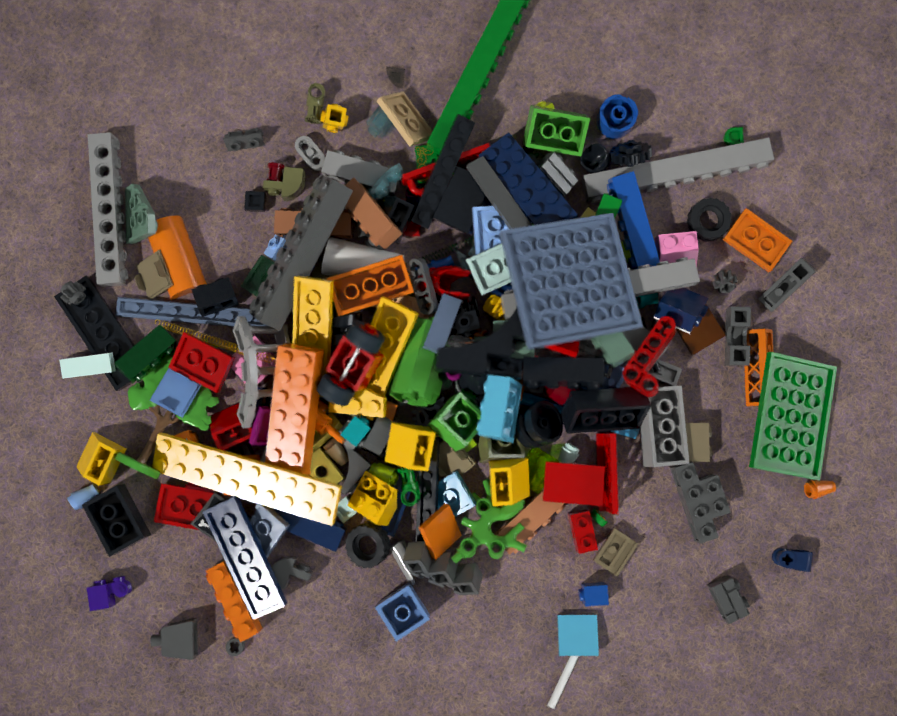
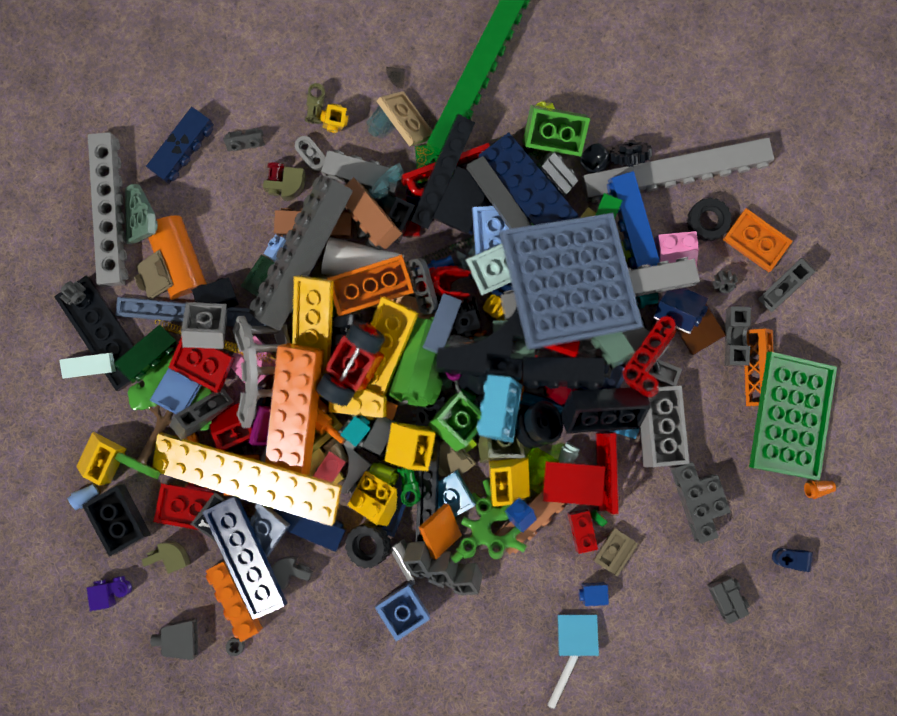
black plate [244,191,266,212] -> none
light aqua tile [336,496,357,523] -> none
blue brick [596,94,638,139] -> none
dark tan brick [685,423,712,462] -> none
green tile [723,127,744,146] -> none
none -> olive brick [141,541,191,574]
none -> dark blue brick [146,106,214,184]
none -> dark grey slope [170,388,234,441]
none -> light grey brick [181,302,227,349]
none -> coral plate [313,451,346,483]
none -> blue brick [505,497,537,533]

